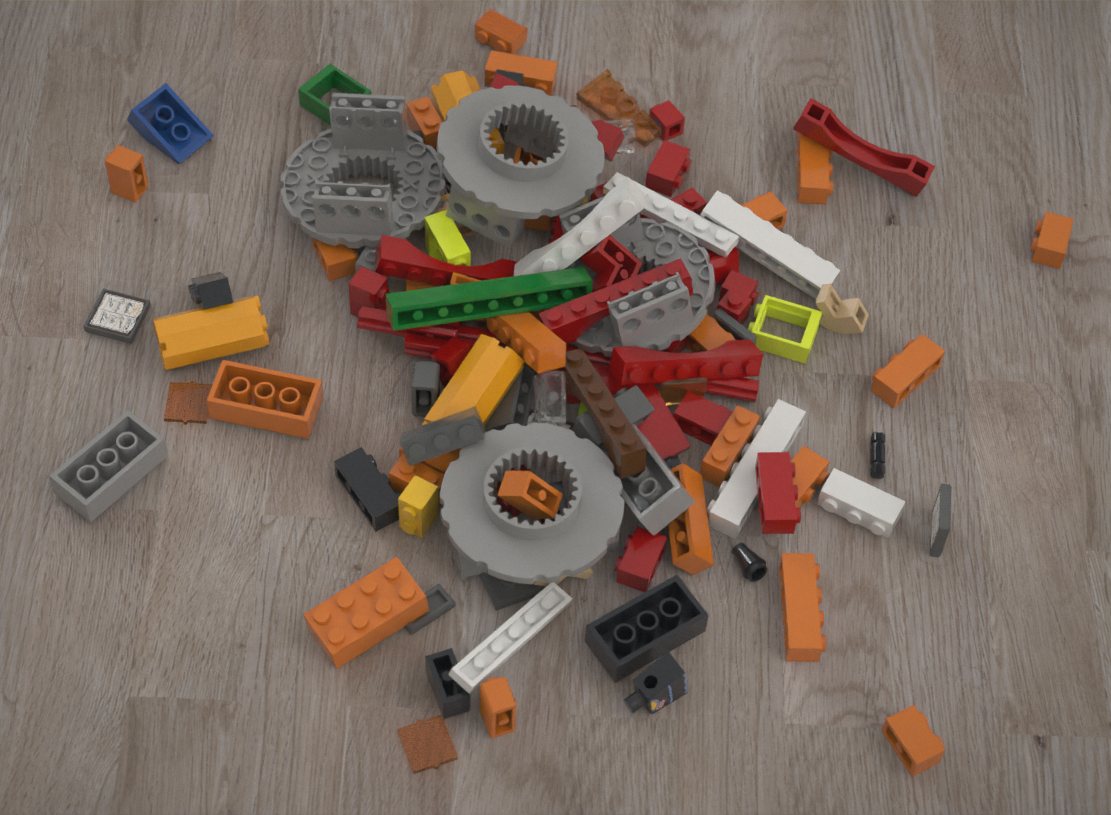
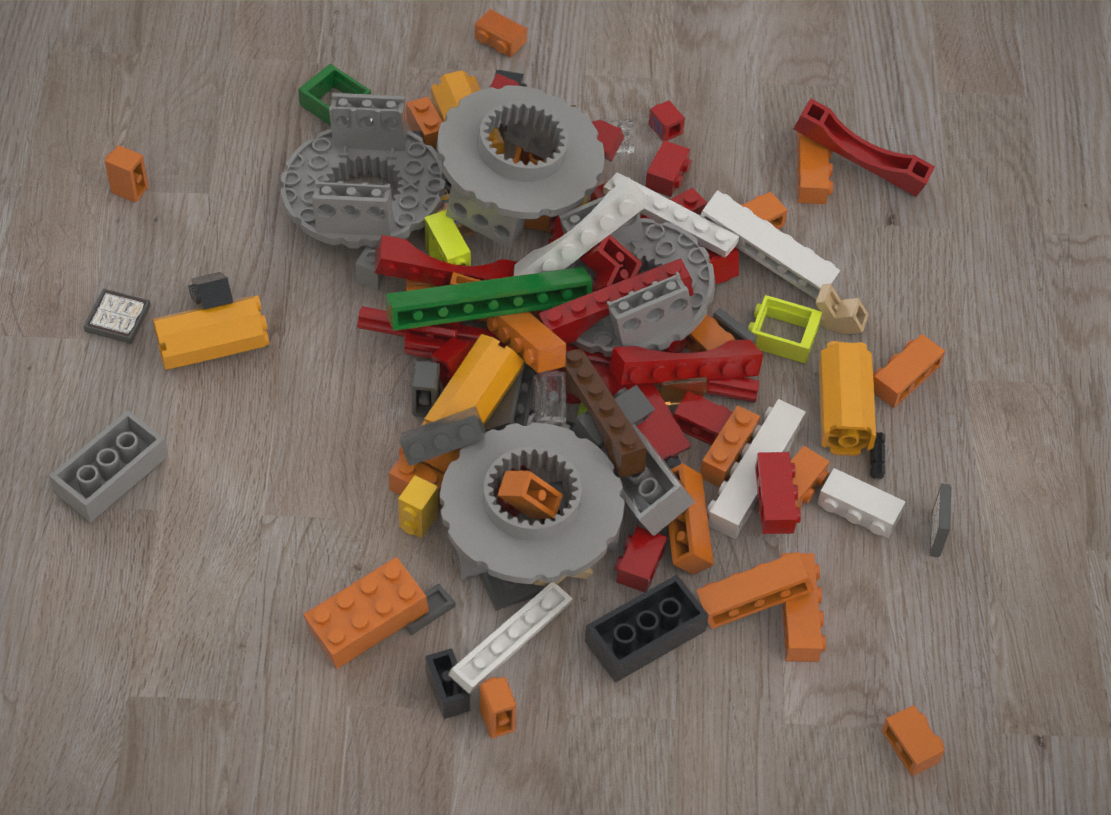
blue slope [127,83,214,164] -> none
clear orange piece [164,381,213,425] -> none
orange brick [206,360,323,439] -> none
orange brick [312,238,359,281] -> none
black brick [334,447,400,532] -> none
red brick [348,266,390,317] -> none
clear orange piece [397,715,458,774] -> none
orange brick [484,50,558,96] -> none
clear orange wing [576,69,661,147] -> none
black torso [623,652,688,714] -> none
red brick [717,288,752,325] -> none
red brick [719,270,759,306] -> none
black cone [732,543,767,582] -> none
orange brick [1030,212,1074,269] -> none
none -> orange brick [697,551,814,629]
none -> light orange brick [819,341,876,456]

